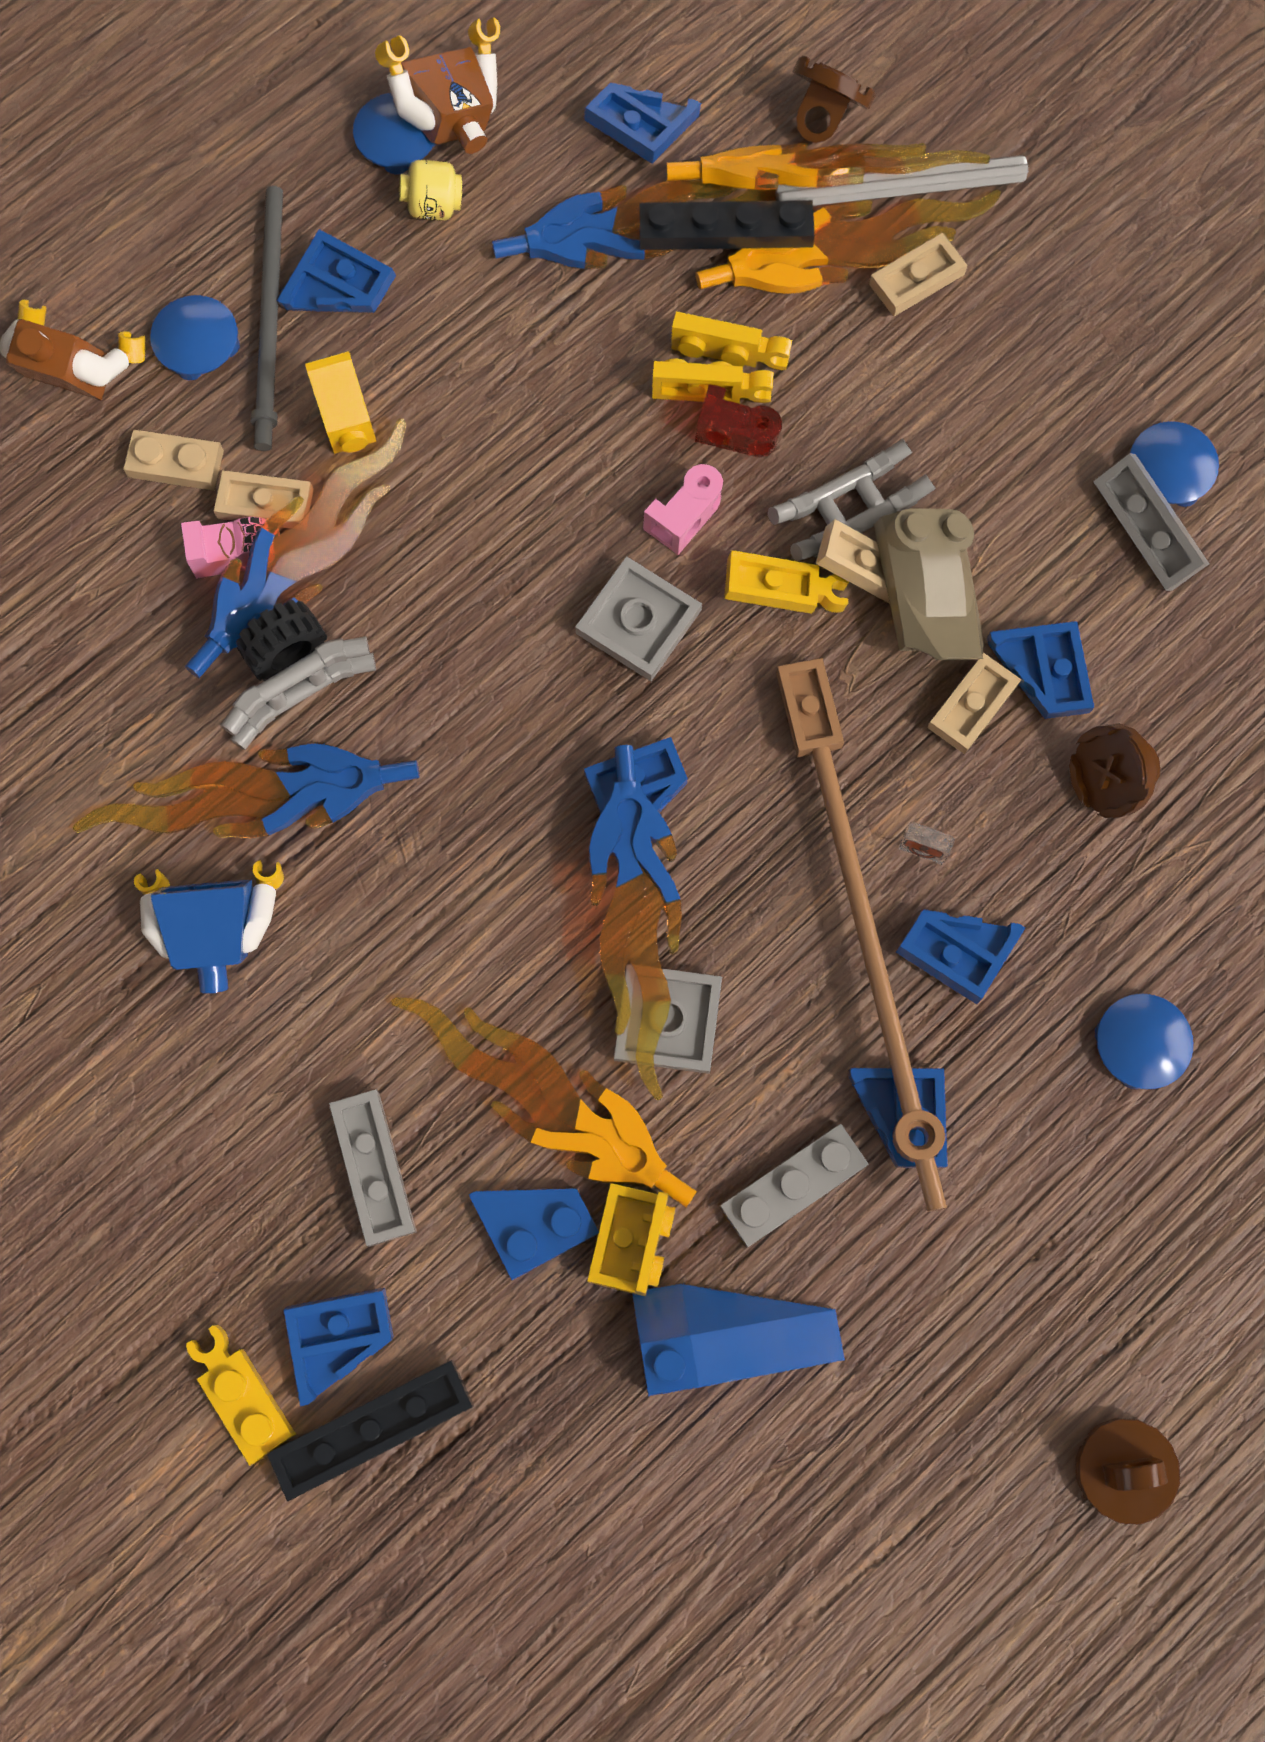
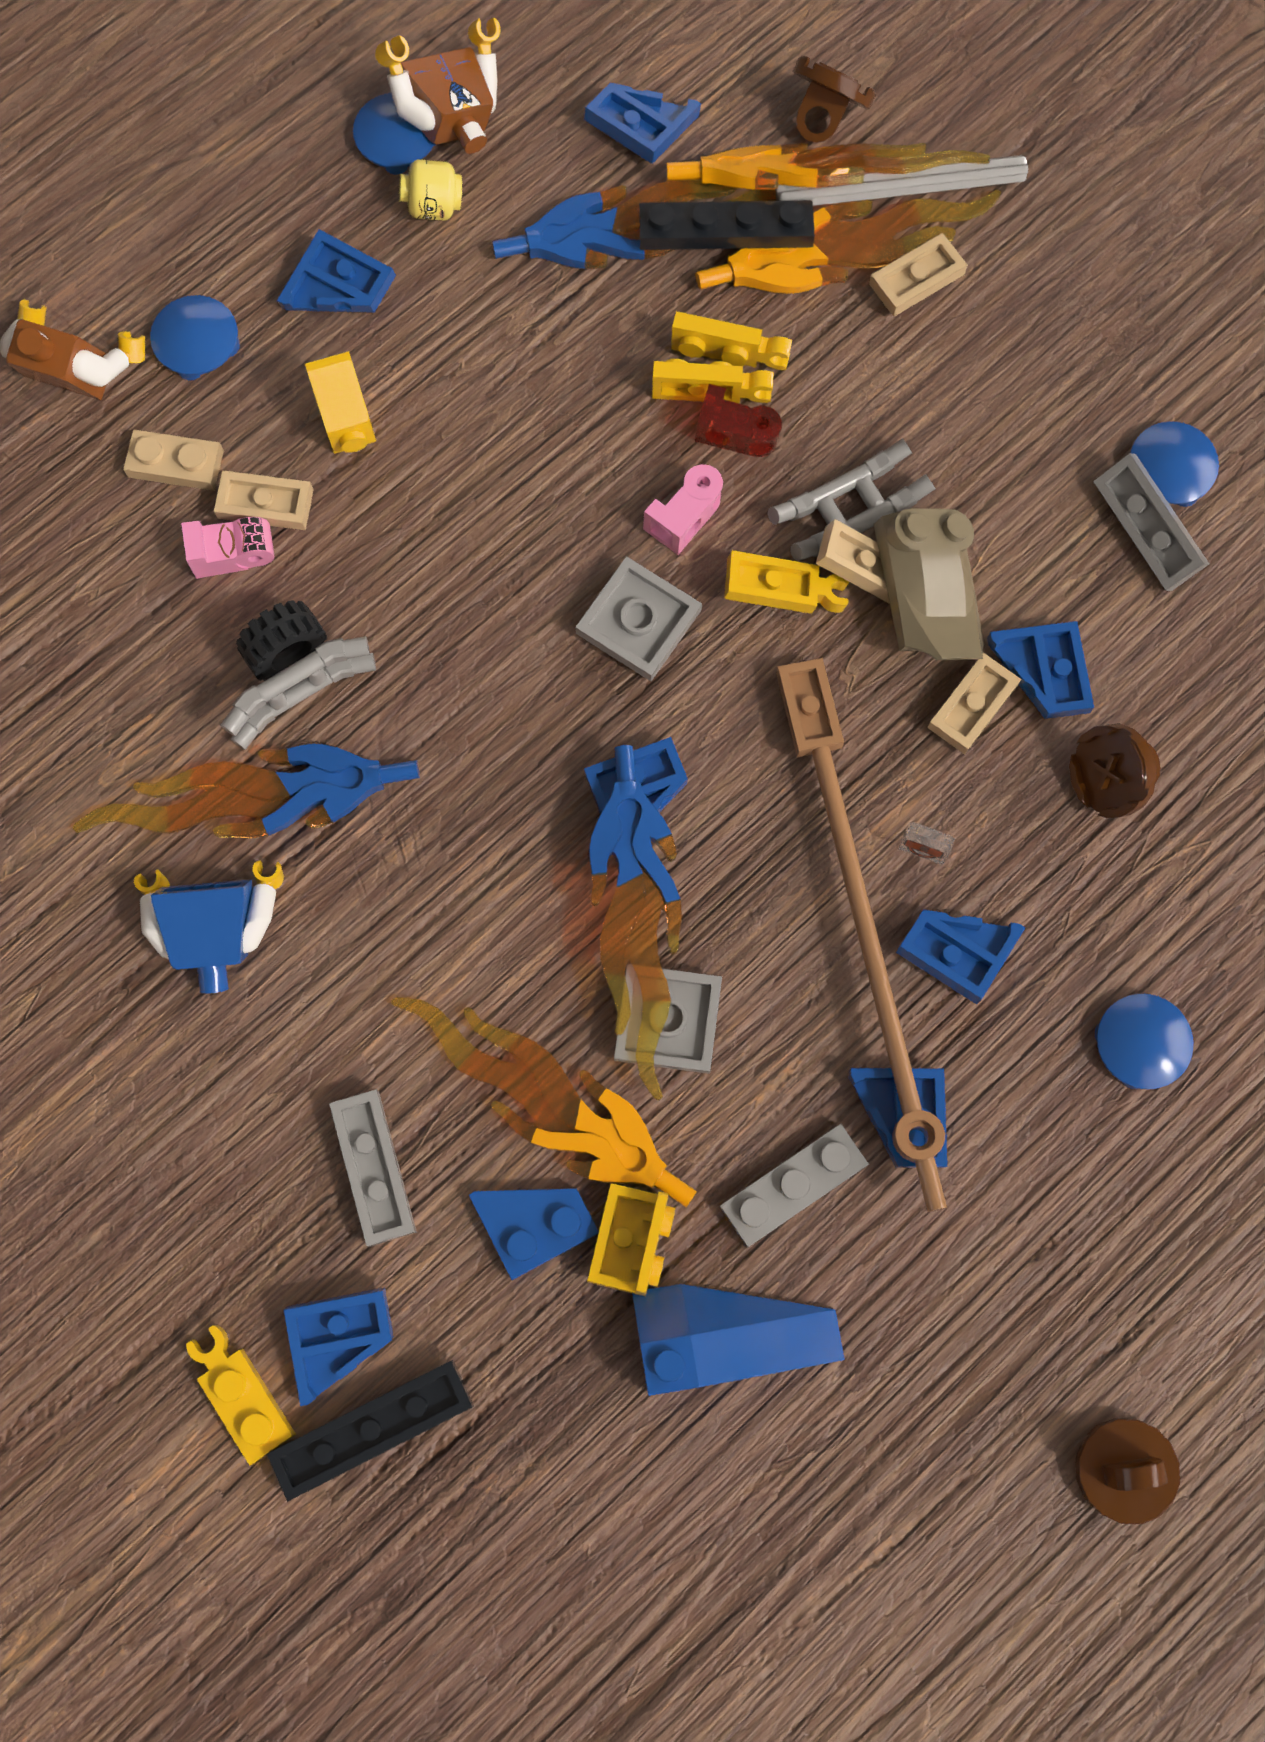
piece [185,418,406,678] -> none
dark grey bar [251,186,283,451] -> none

